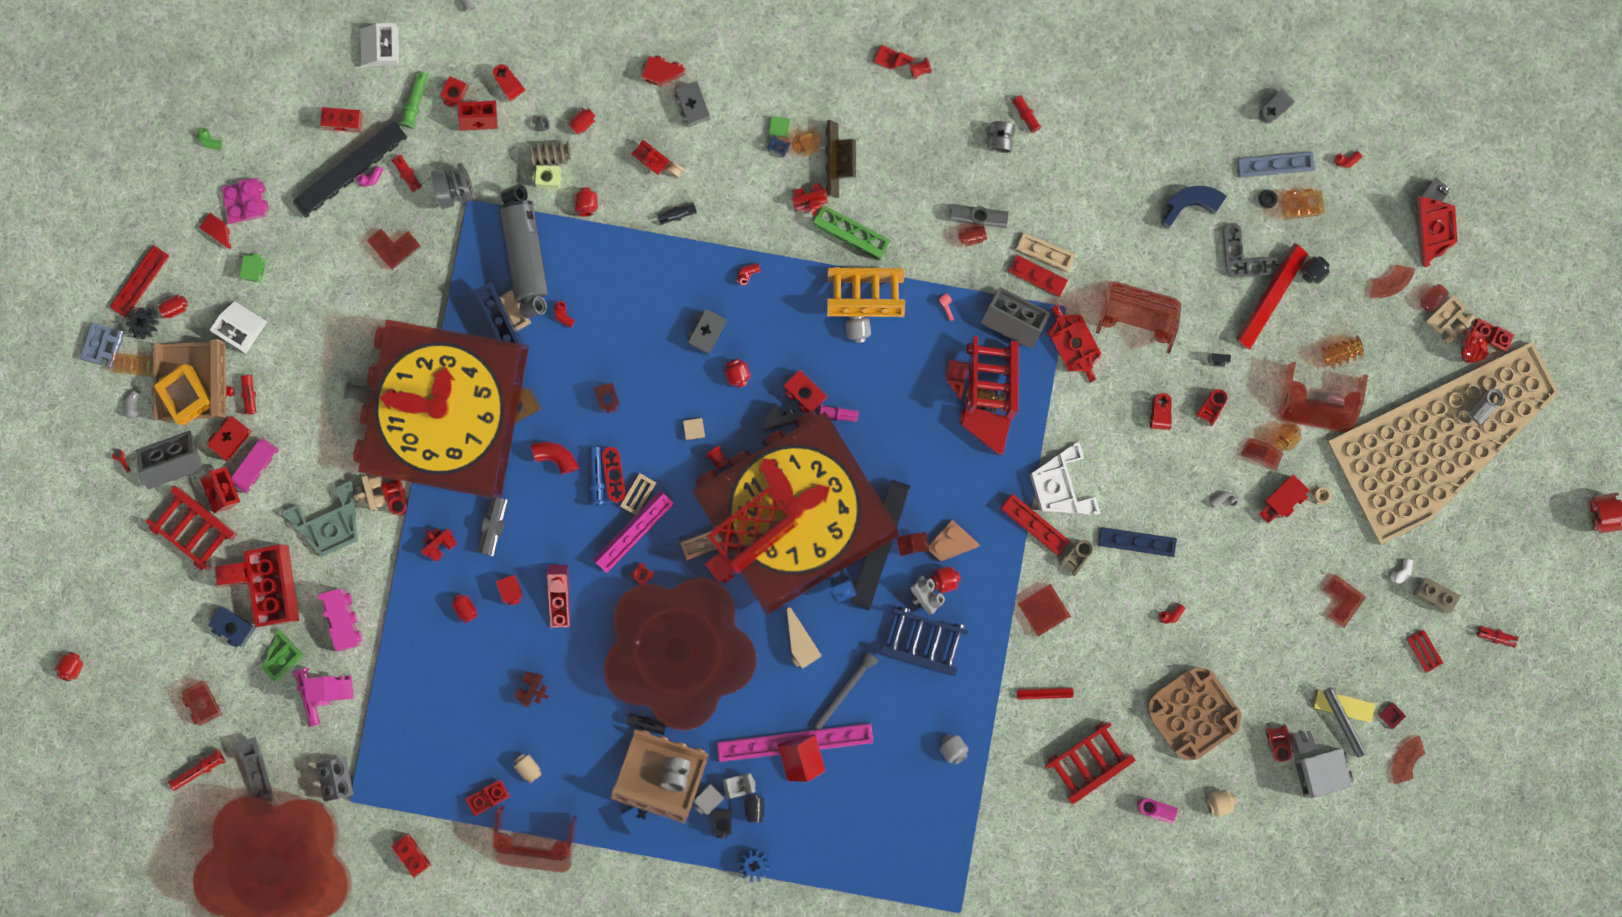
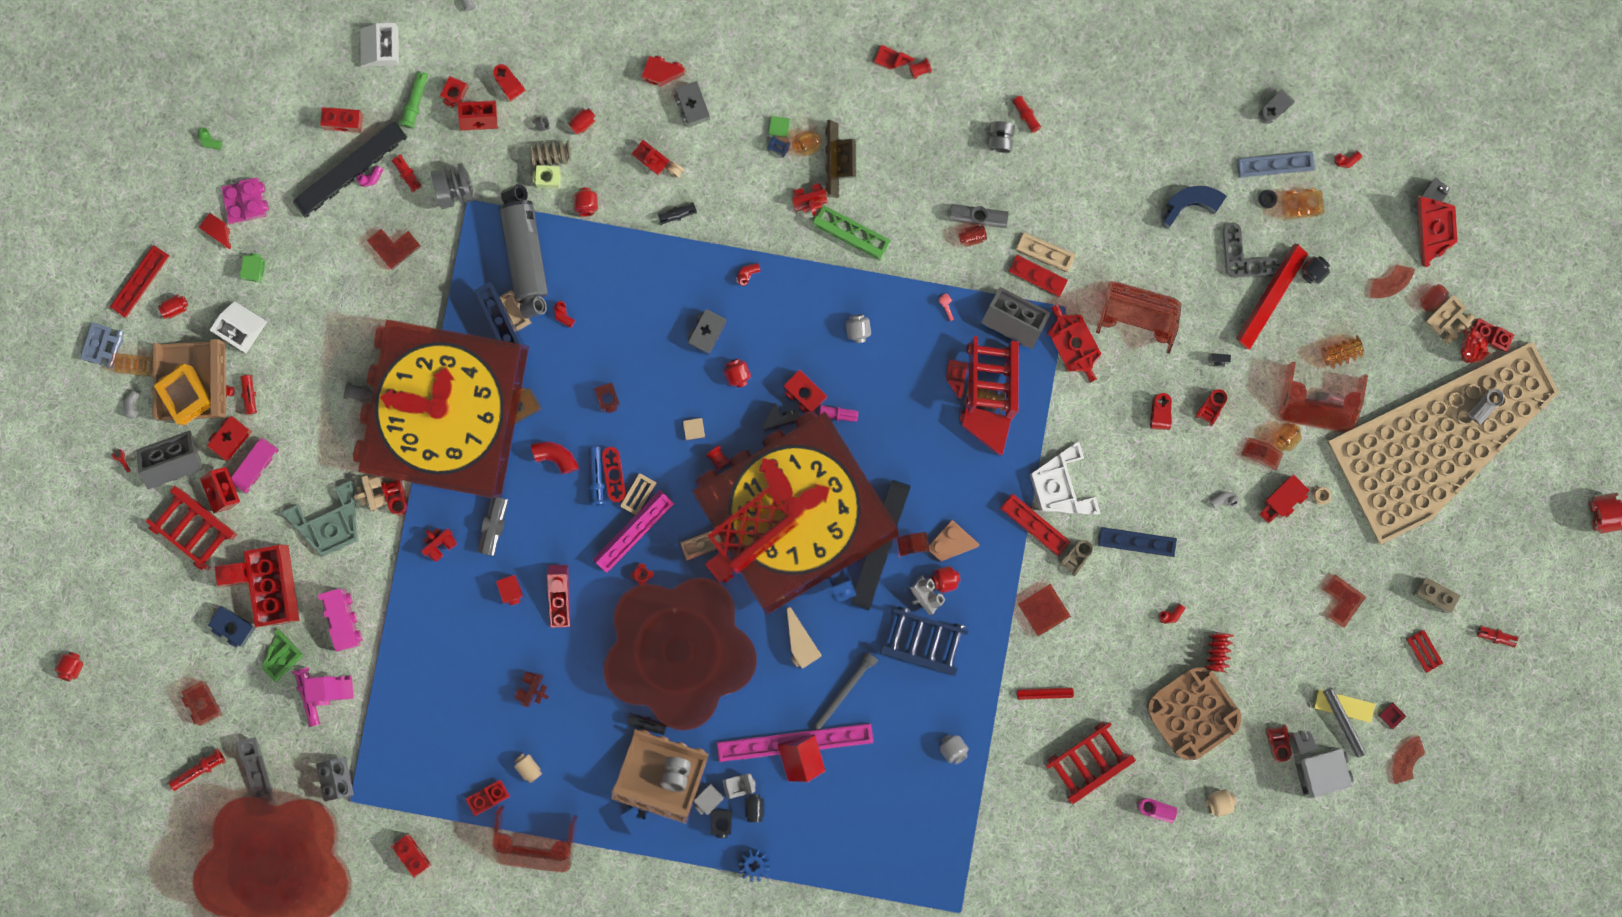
black gear [125,307,160,340] -> none
red brick [451,594,478,624] -> none
light orange fence [827,267,905,317] -> none
white arm [1391,559,1413,584] -> none
none -> red piece [1205,632,1234,673]

